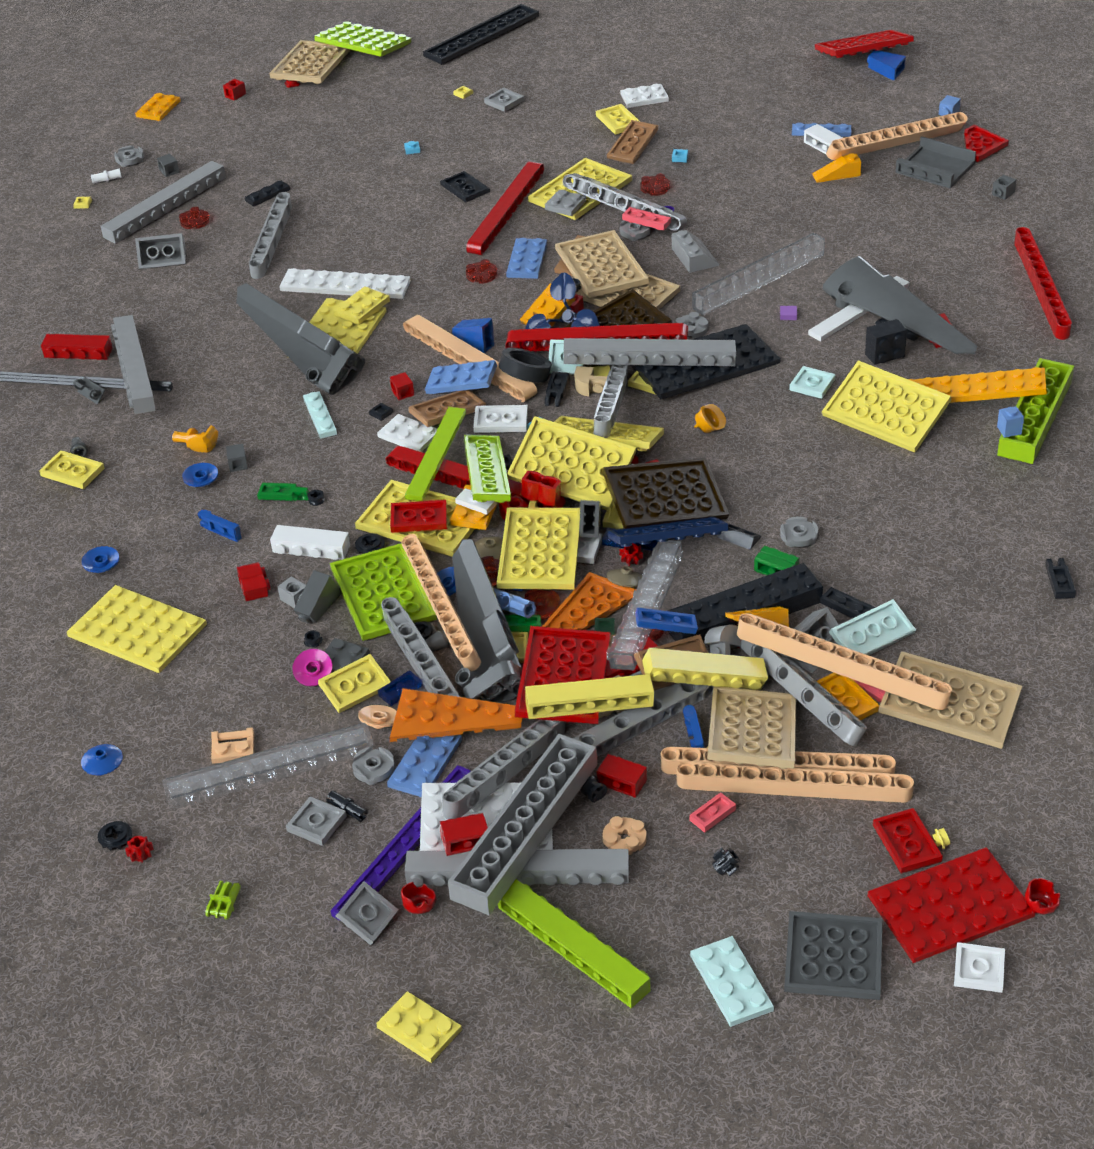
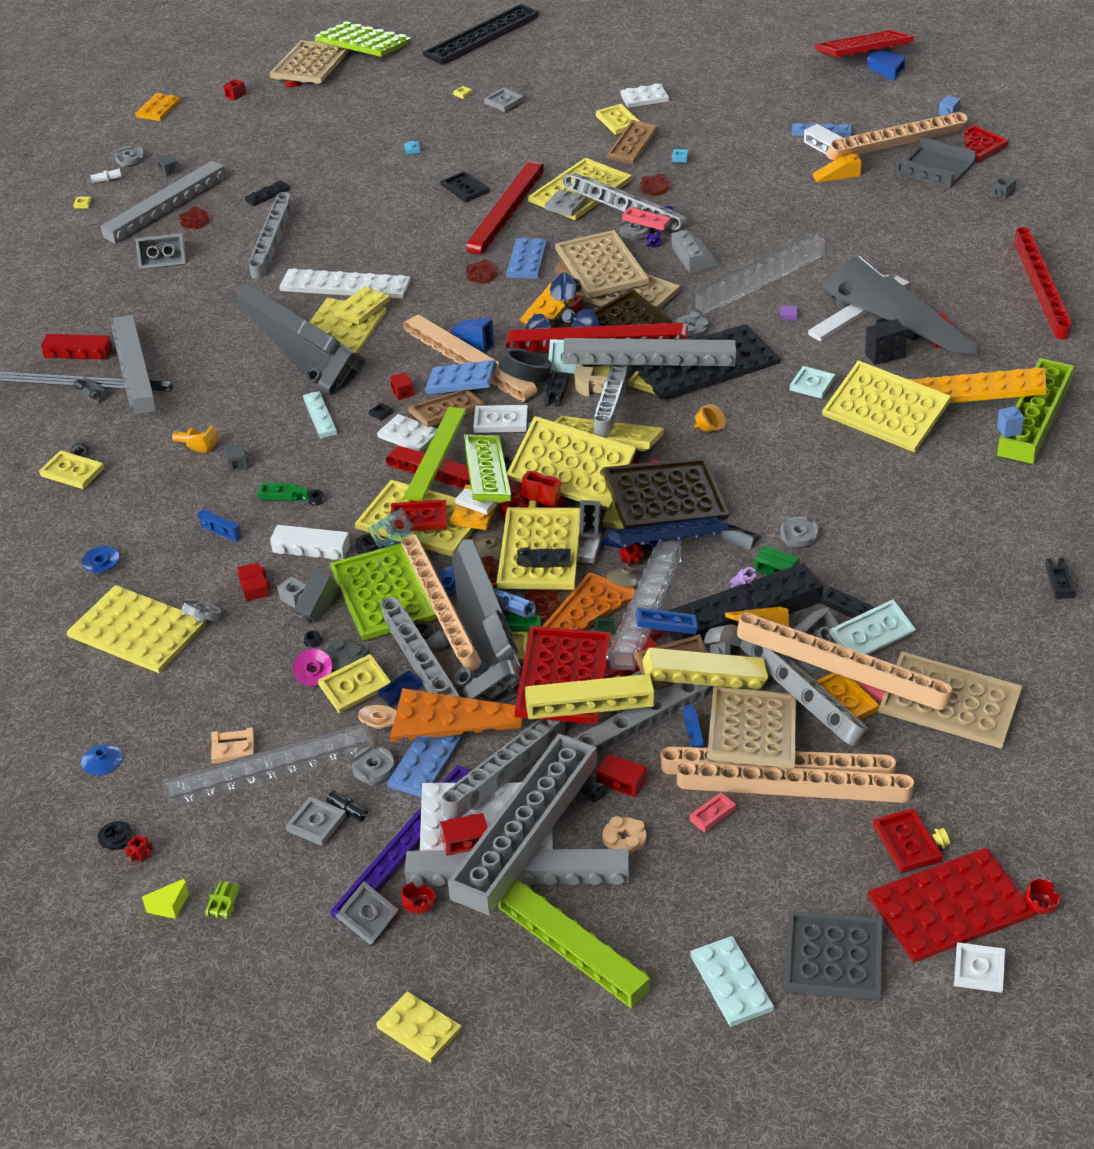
blue dish [182,463,218,487] -> none
black gear [712,847,740,876] -> none
none -> neon yellow slope [142,879,189,919]
none -> light grey plate [181,599,221,623]
none -> clear light blue brick [367,508,413,548]
none -> black hinge [516,547,571,568]
none -> dark purple plate [646,232,661,248]
none -> lavender pin [730,567,756,588]

